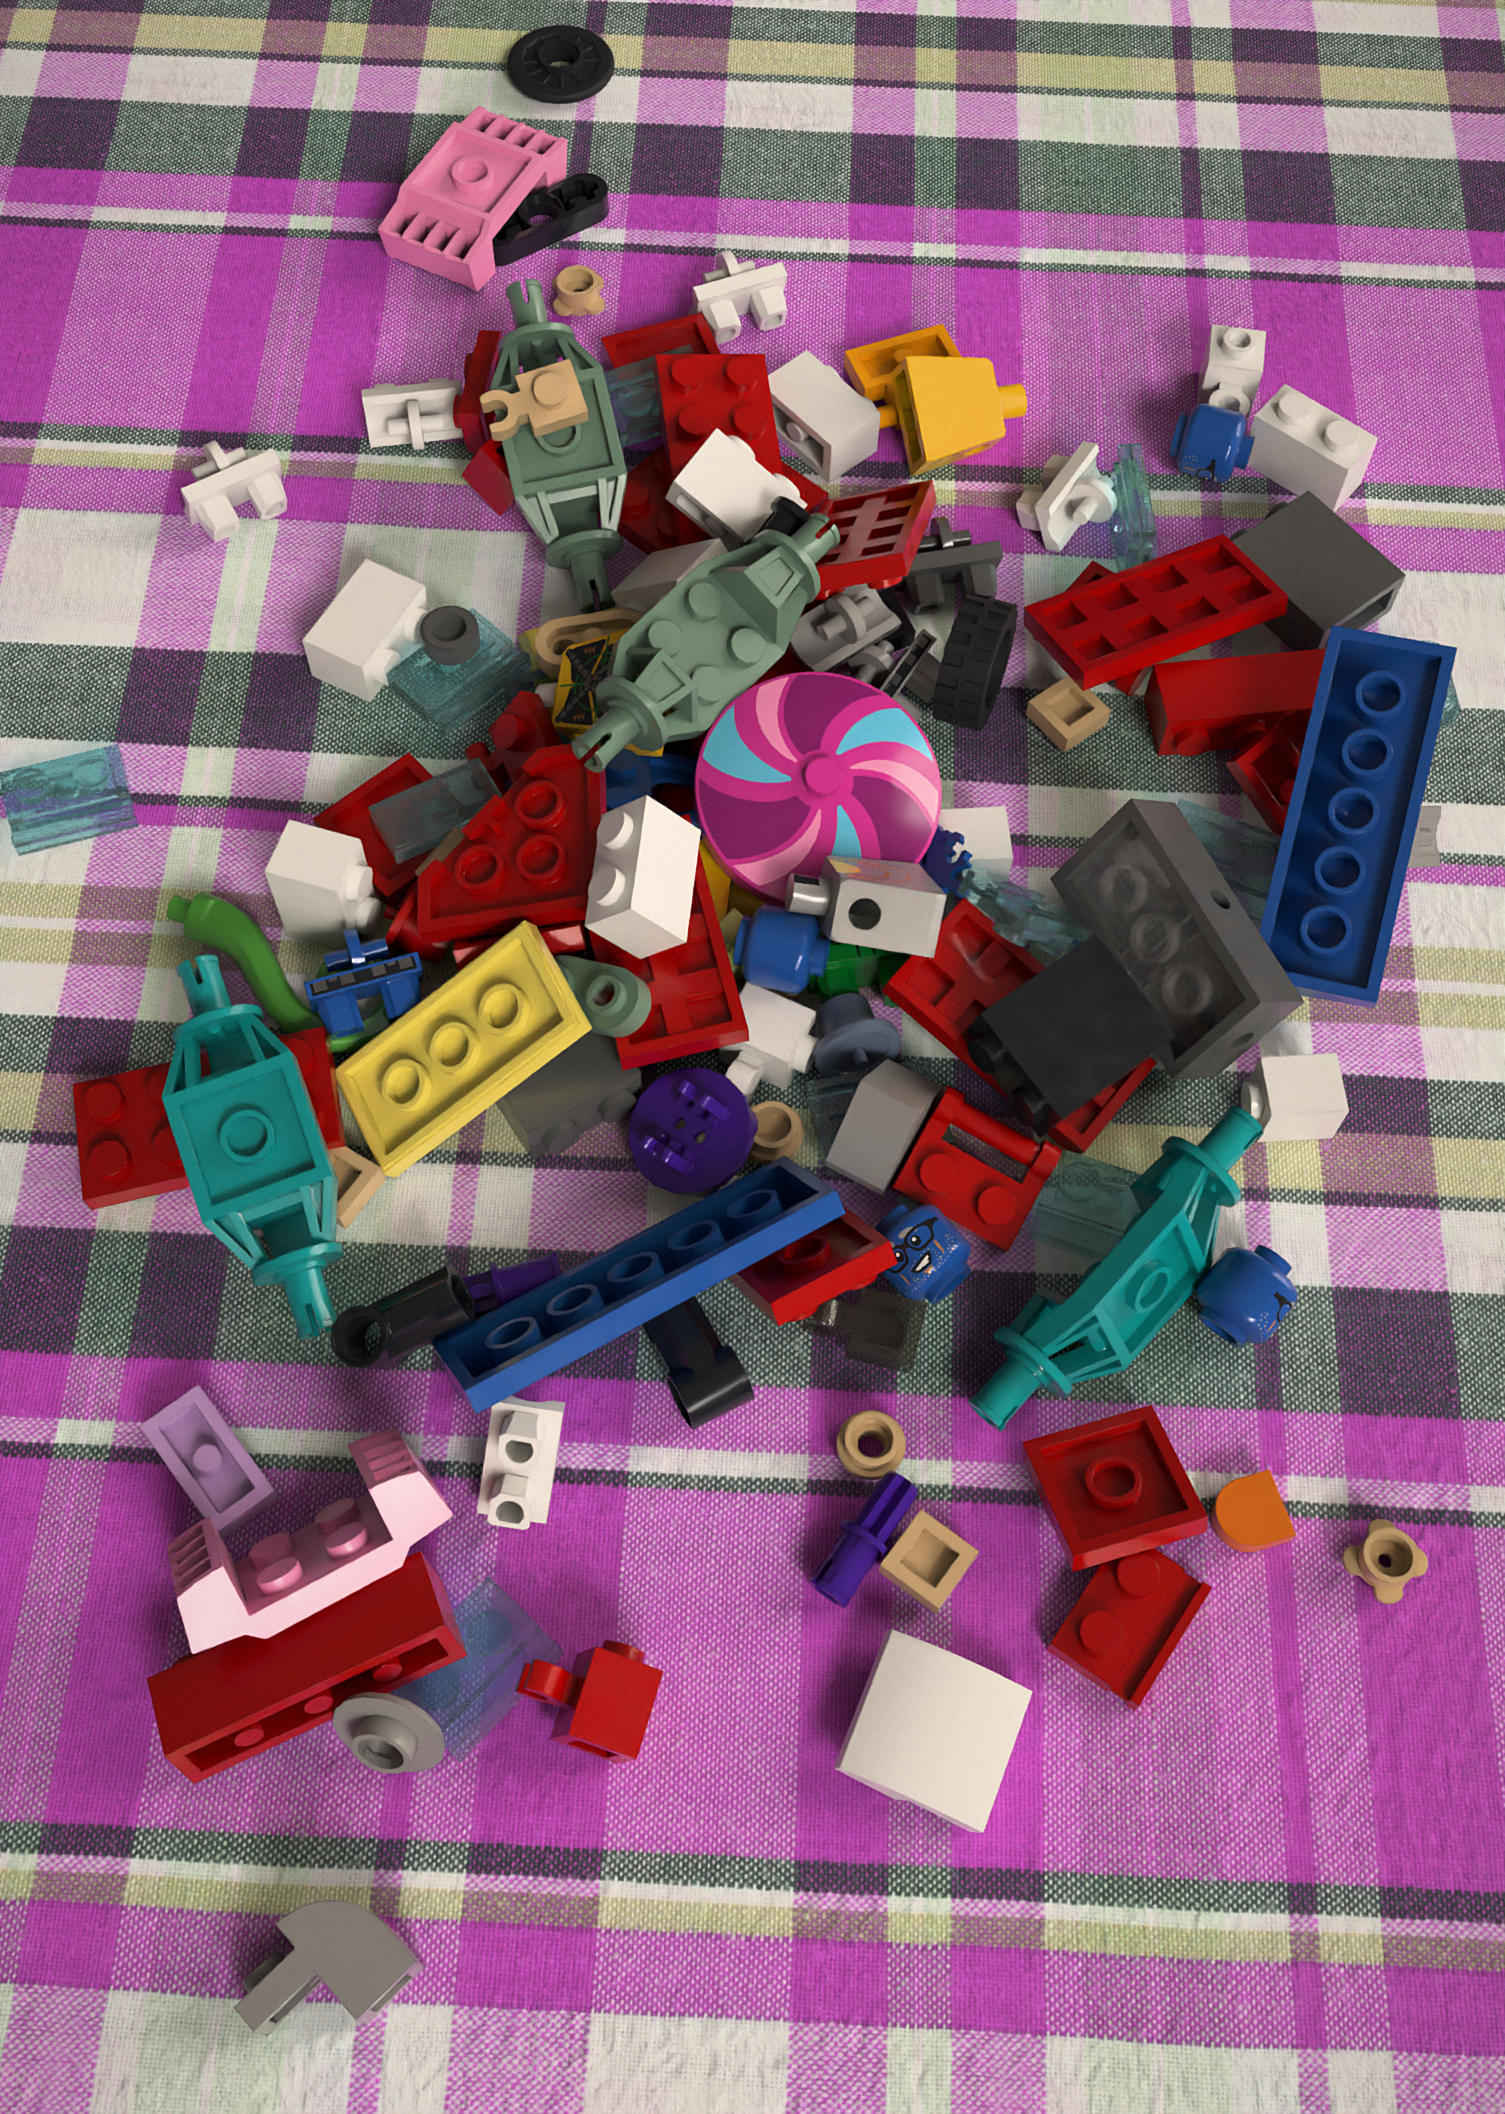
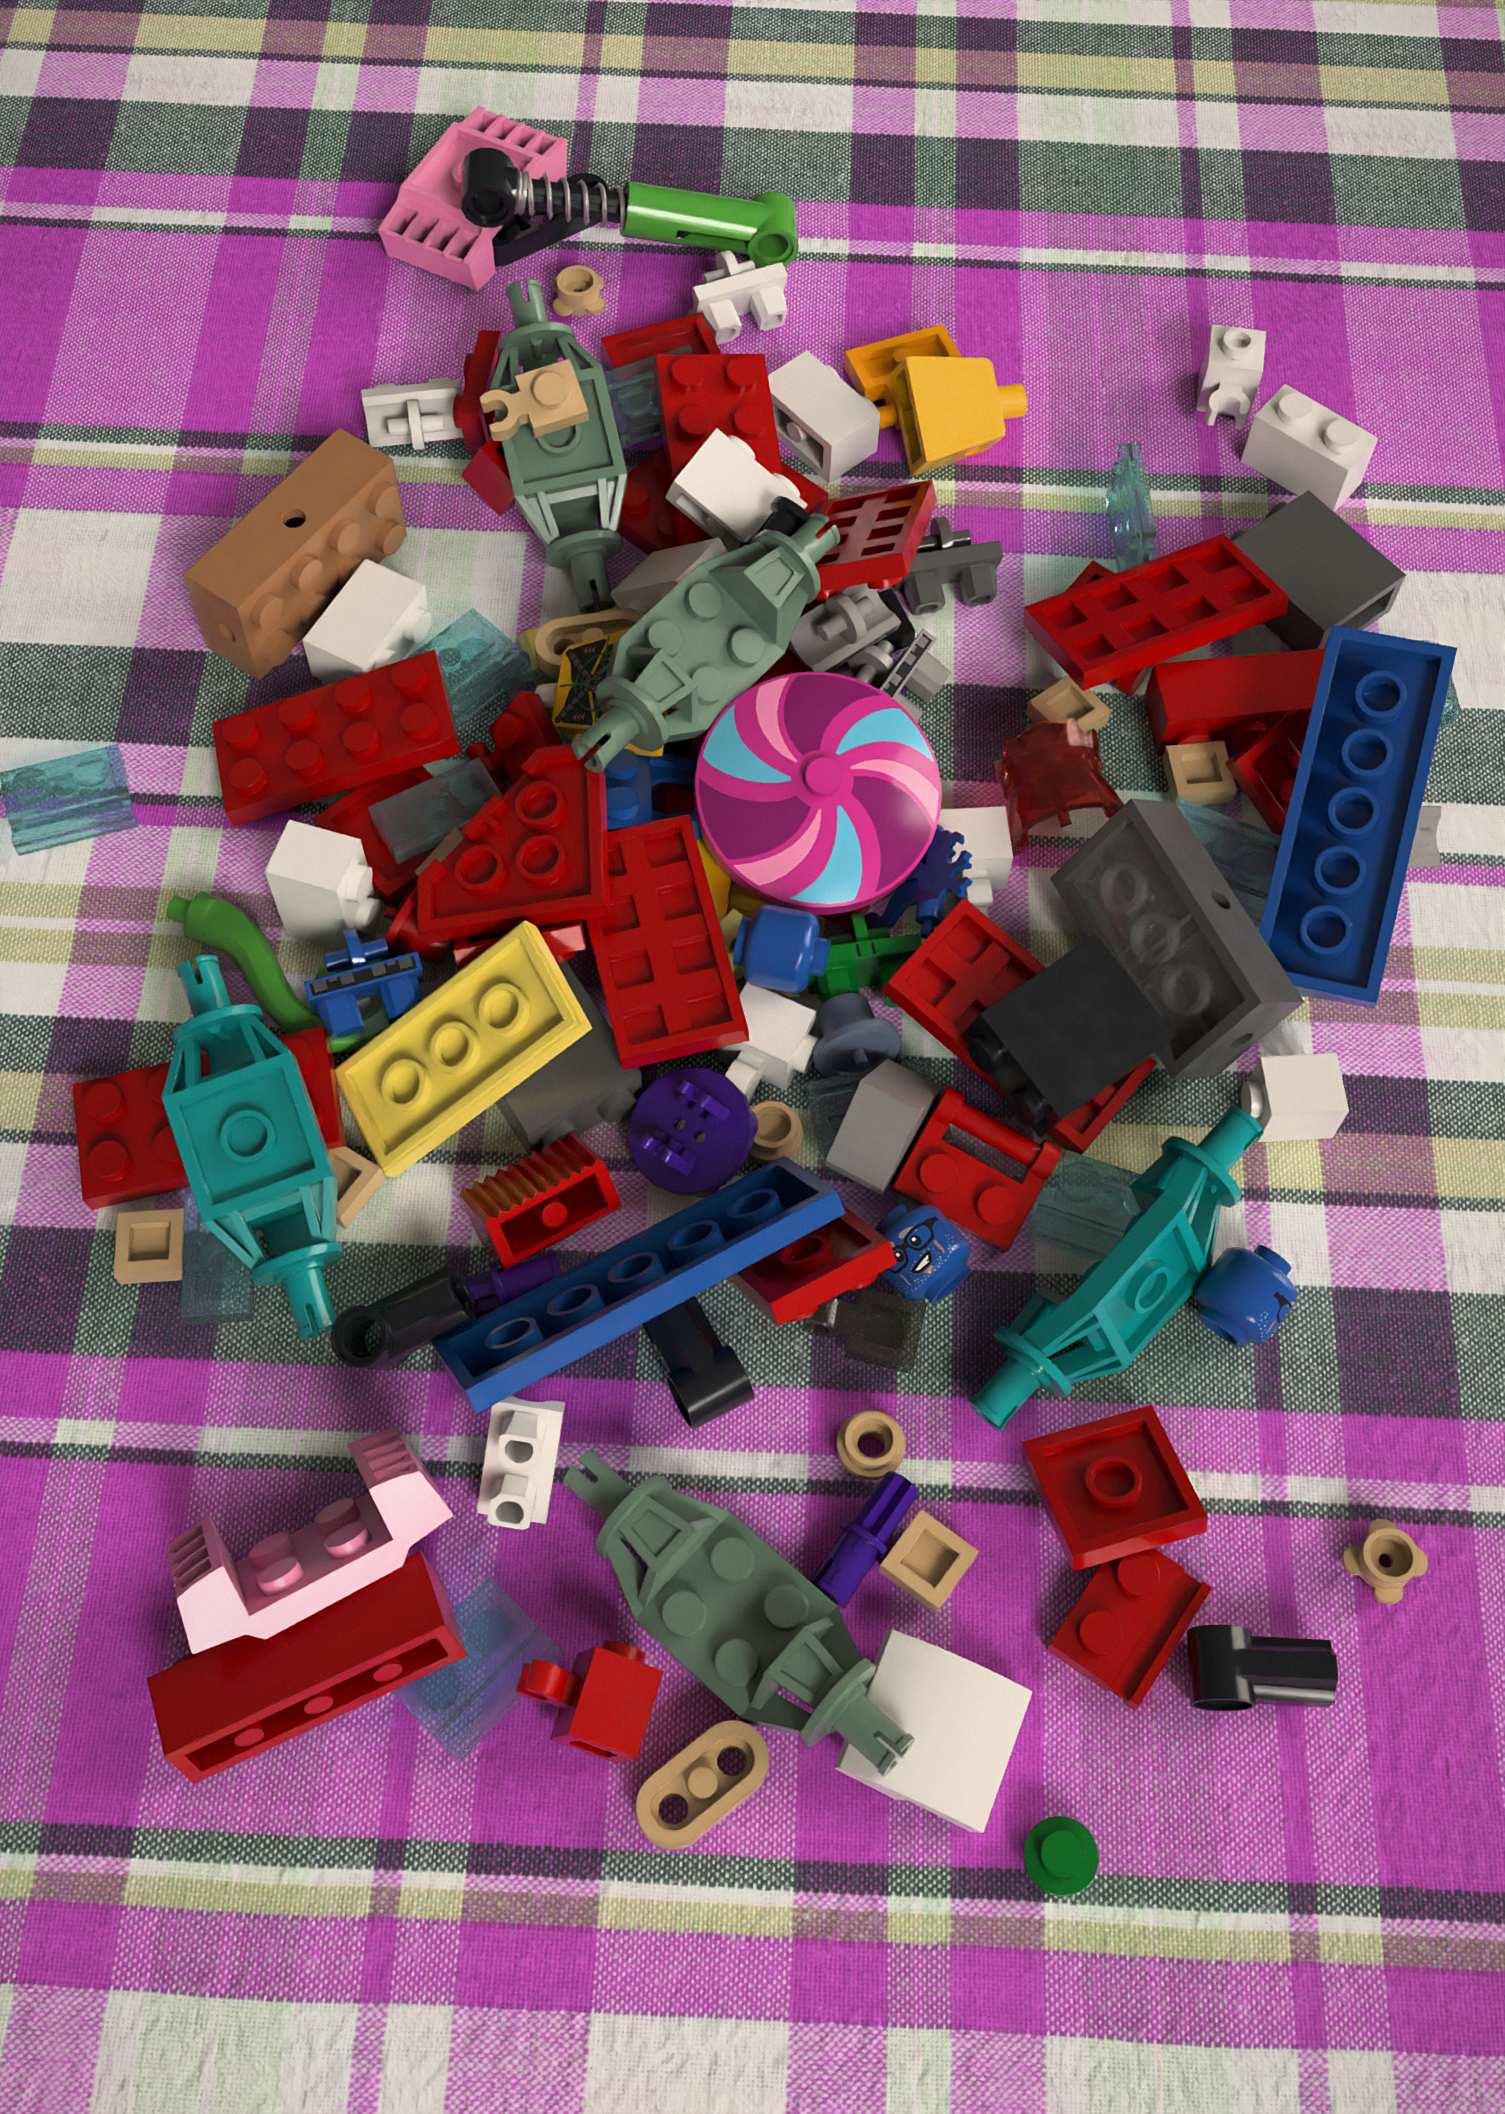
lavender plate [139,1384,280,1540] -> none
white hips [181,440,287,542] -> none
light grey brick [233,1900,425,2036] -> none
light grey piece [332,1692,446,1774] -> none
dark grey tile [420,606,480,665] -> none
black wheel [507,25,615,104] -> none
sand green plate [554,955,652,1037] -> none
white brick [584,795,701,959] -> none
light grey torso [785,855,947,958] -> none
black tyre [932,592,1018,732] -> none
clear light blue plate [957,869,1101,957] -> none
white hips [1016,441,1117,552] -> none
blue head [1169,403,1255,484] -> none
orange tile [1211,1469,1296,1552] -> none
none -> tan plate [114,1208,190,1284]
none -> clear light blue plate [181,1192,256,1326]
none -> medium nougat brick [183,427,407,681]
none -> red plate [212,650,462,826]
none -> red brick [459,1133,622,1271]
none -> piece [461,148,799,268]
none -> sand green plate [563,1450,915,1776]
none -> tan plate [636,1720,769,1850]
none -> clear red hat [992,717,1124,857]
none -> green plate [1023,1816,1099,1897]
none -> tan plate [1162,740,1237,808]
none -> black piece [1187,1625,1338,1711]

